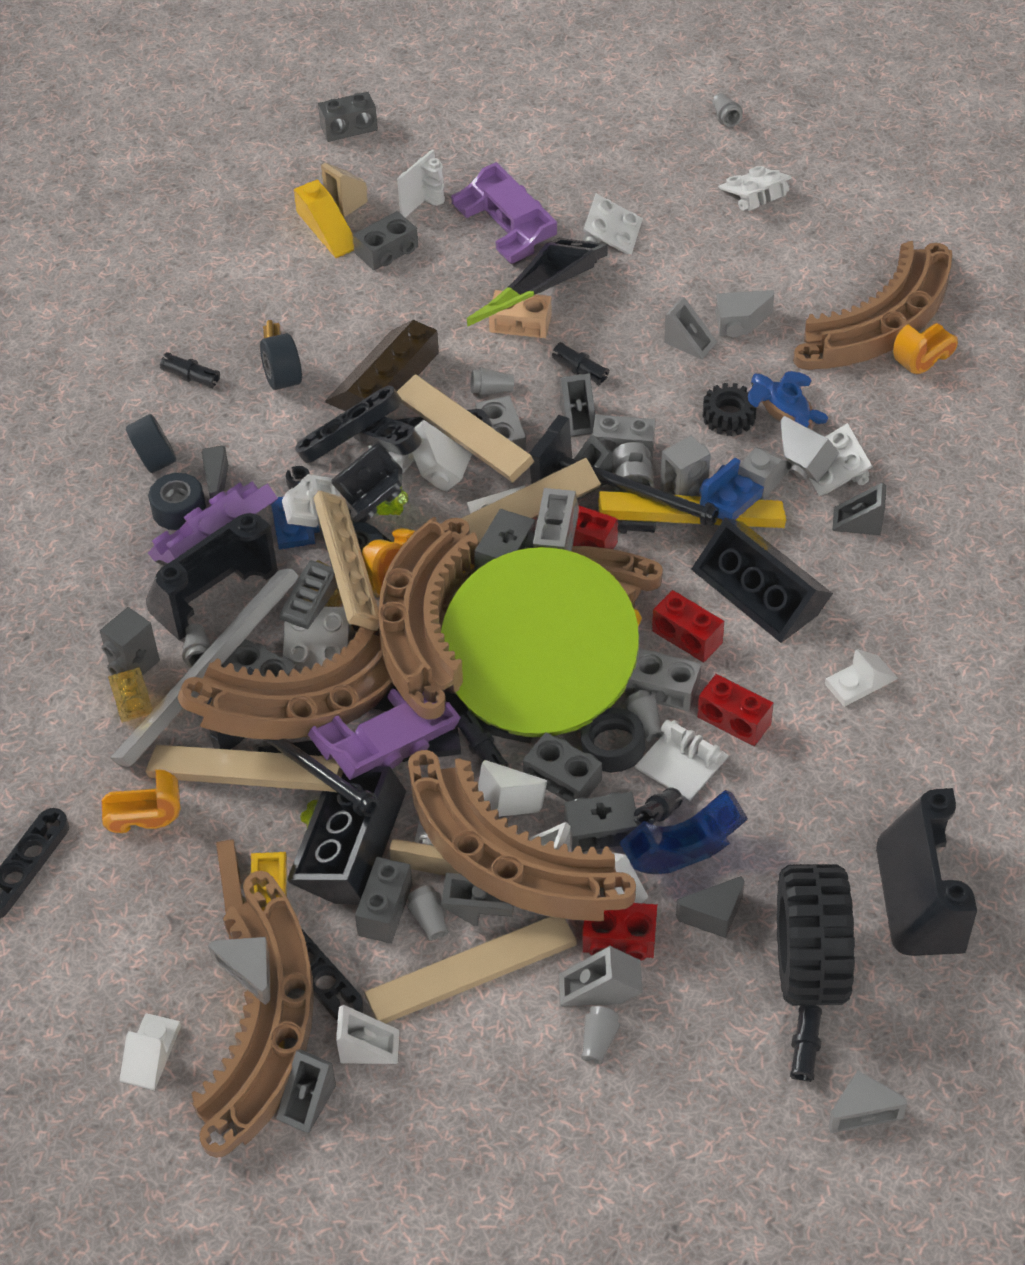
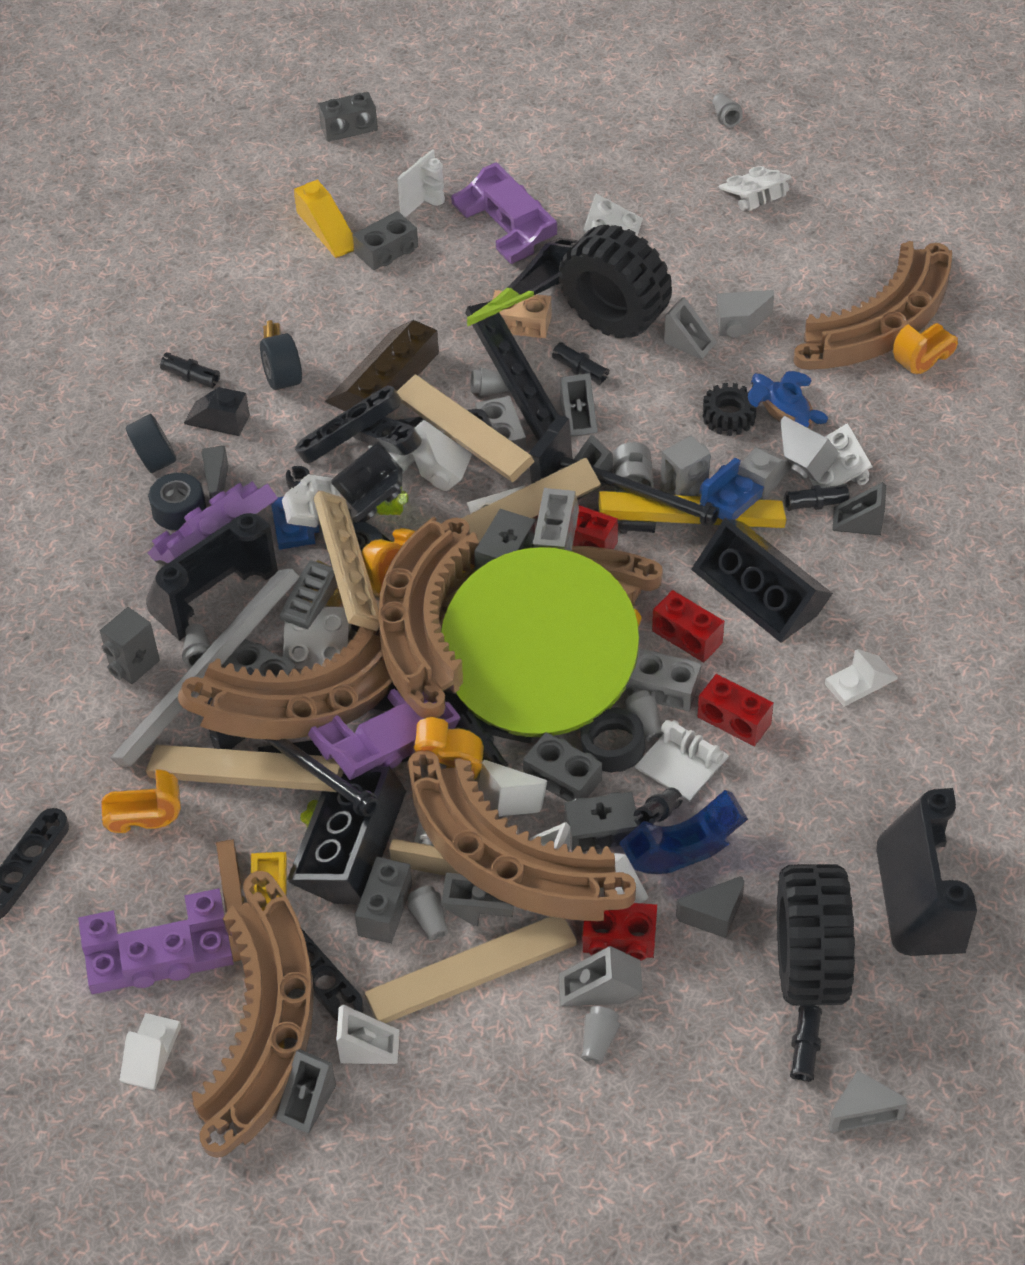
clear yellow brick [108,667,152,723] -> none
light grey slope [208,937,270,1005] -> none
tan slope [321,163,368,218] -> none
light grey brick [592,414,656,460] -> none
none -> medium lavender bracket [78,888,234,994]
none -> black slope [184,387,250,436]
none -> light orange animal [414,717,484,780]
none -> black tile [465,301,558,441]
none -> black tyre [559,225,672,338]
none -> black pin [784,484,850,511]

